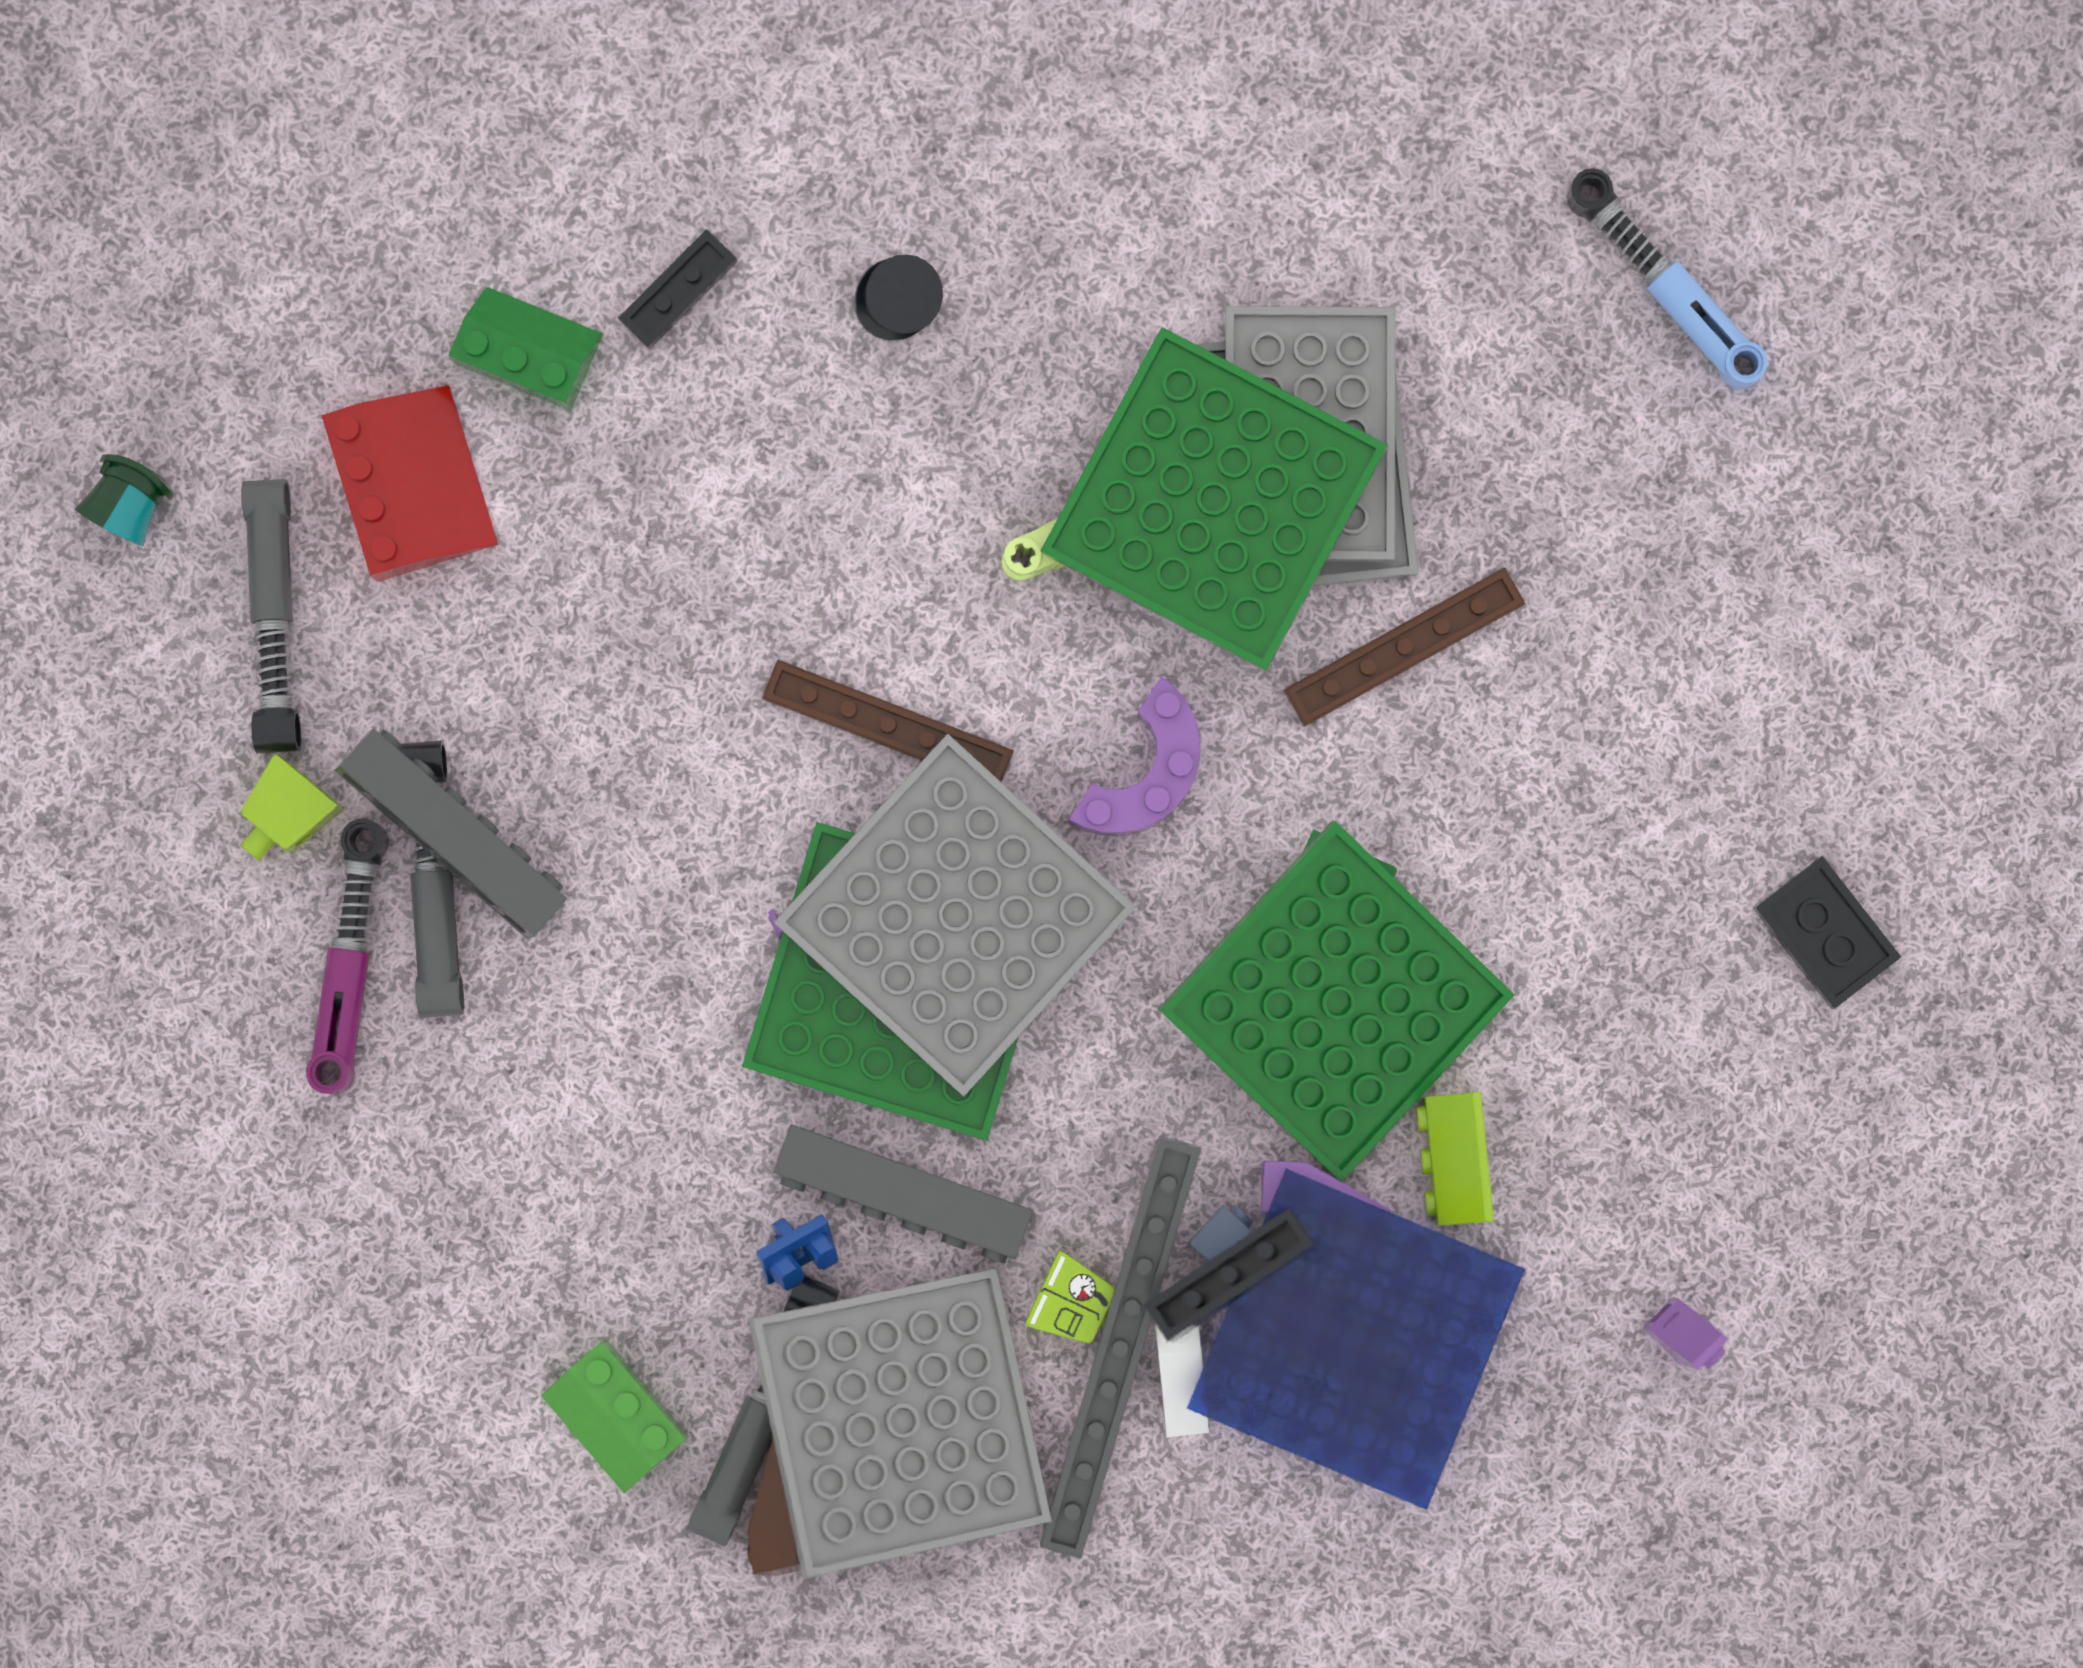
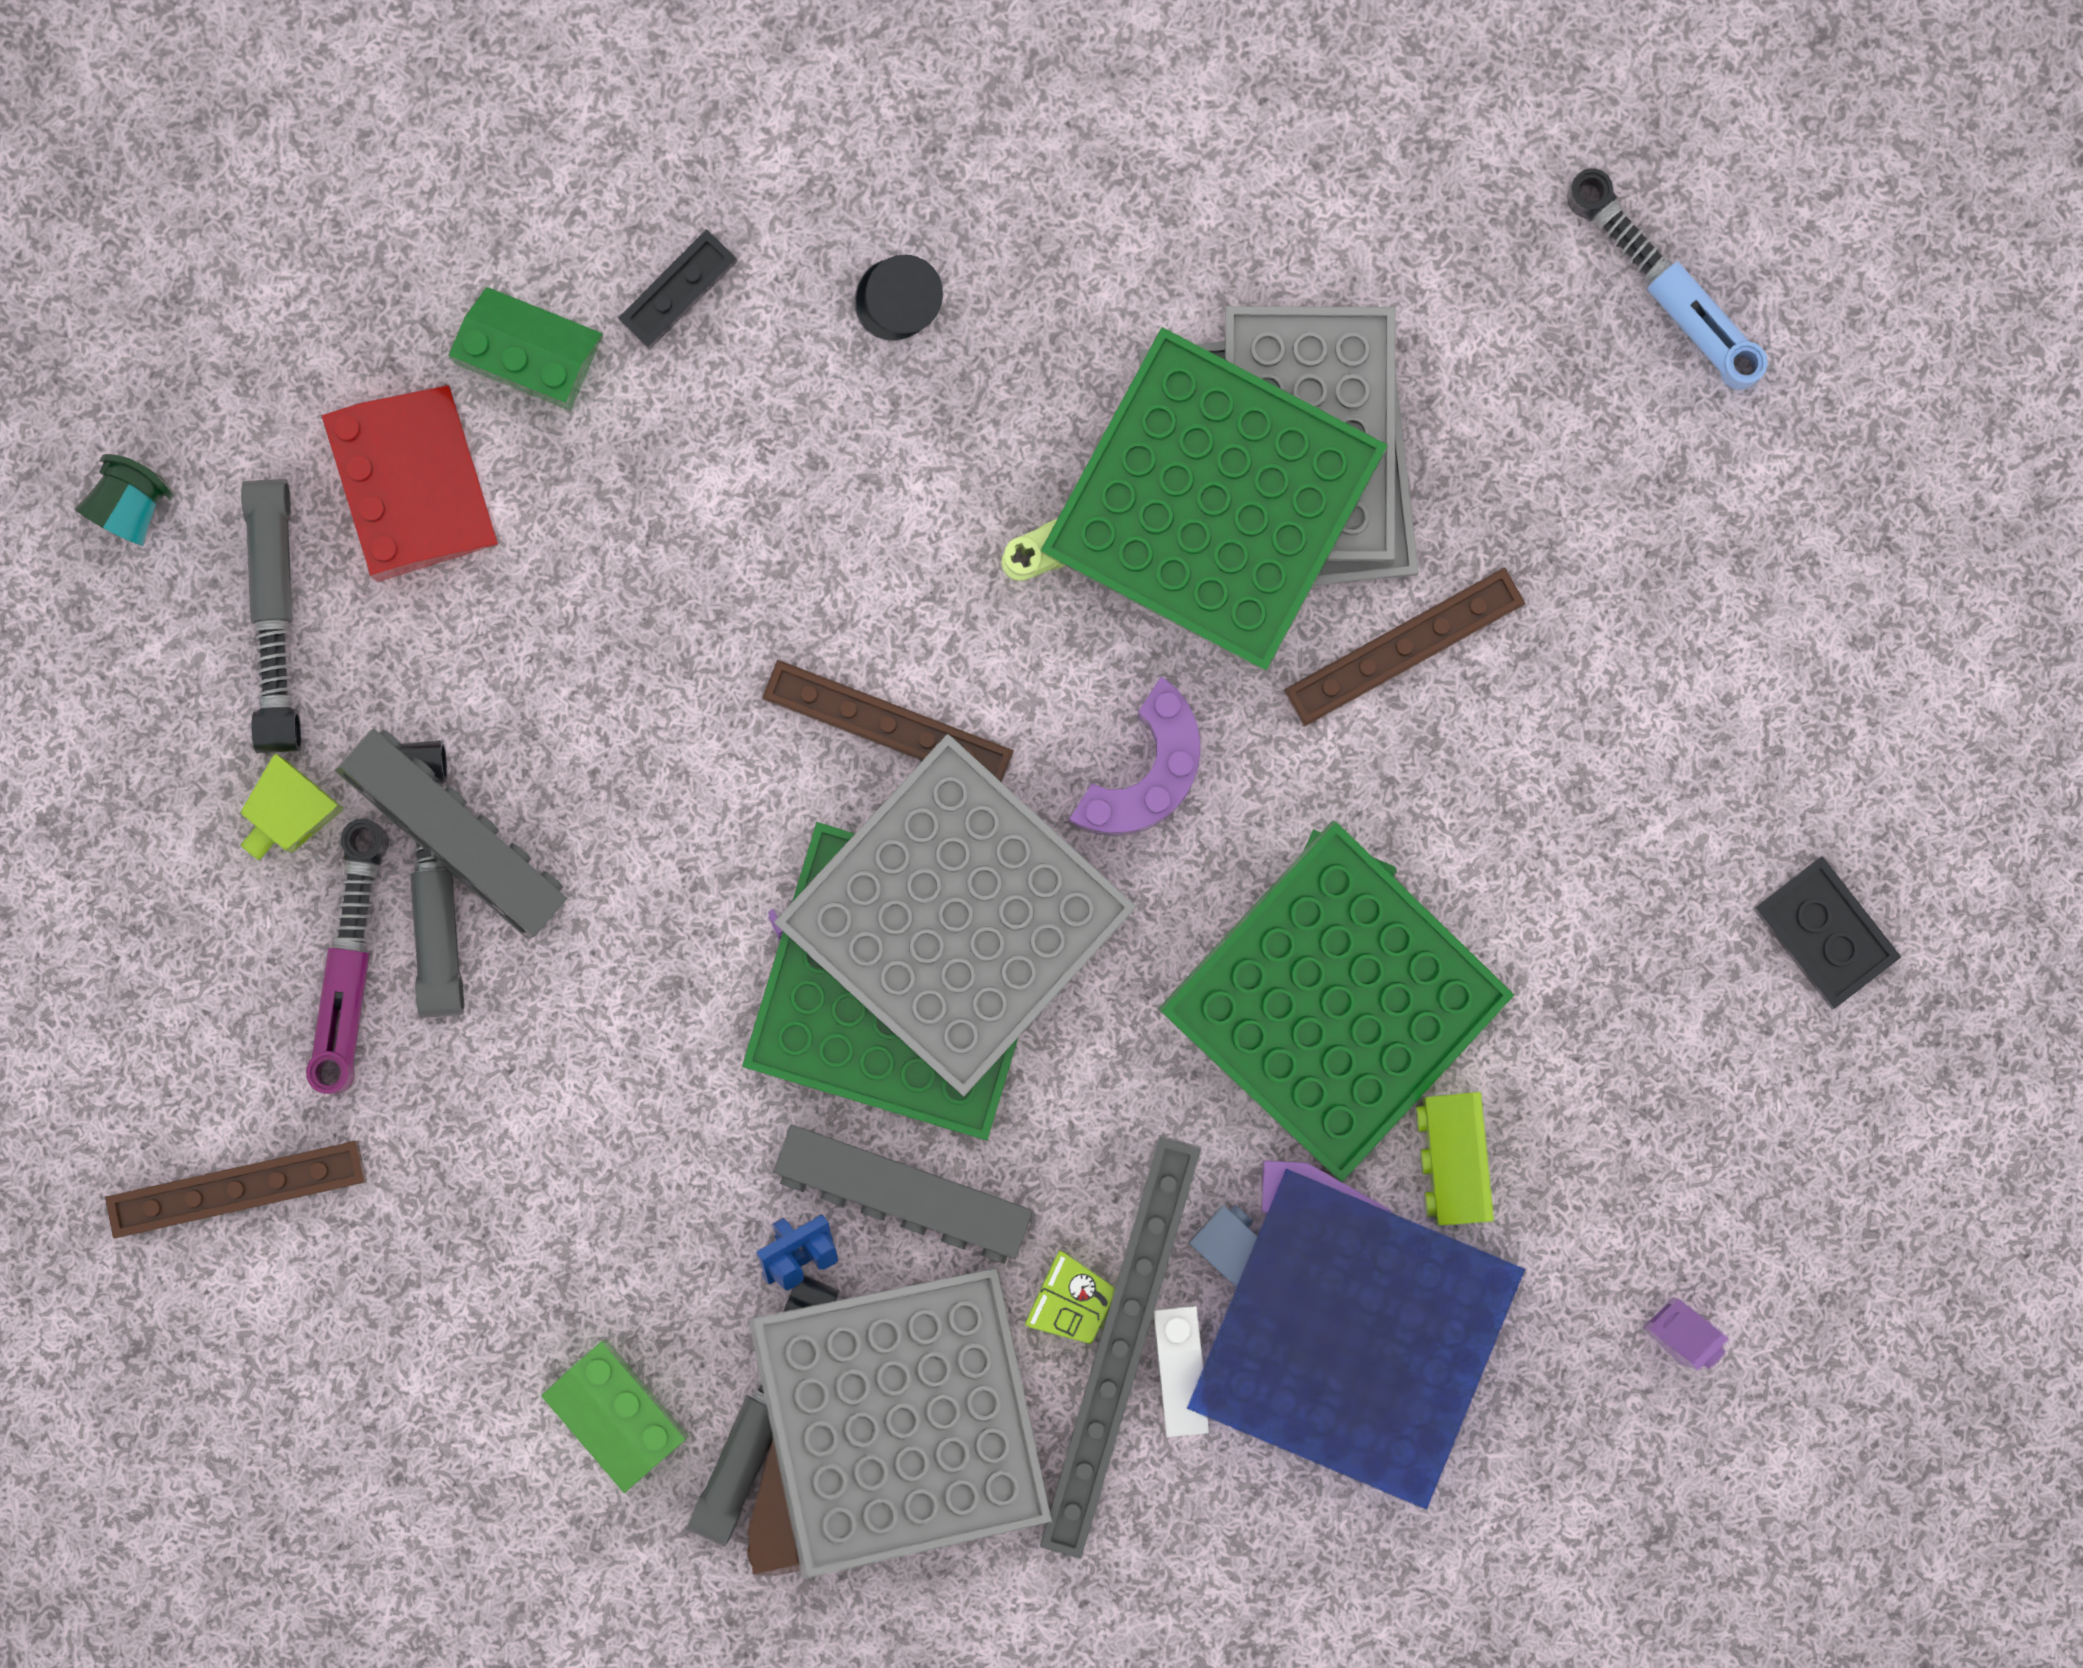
black brick [1144,1208,1318,1342] -> none
none -> reddish brown plate [105,1141,367,1239]

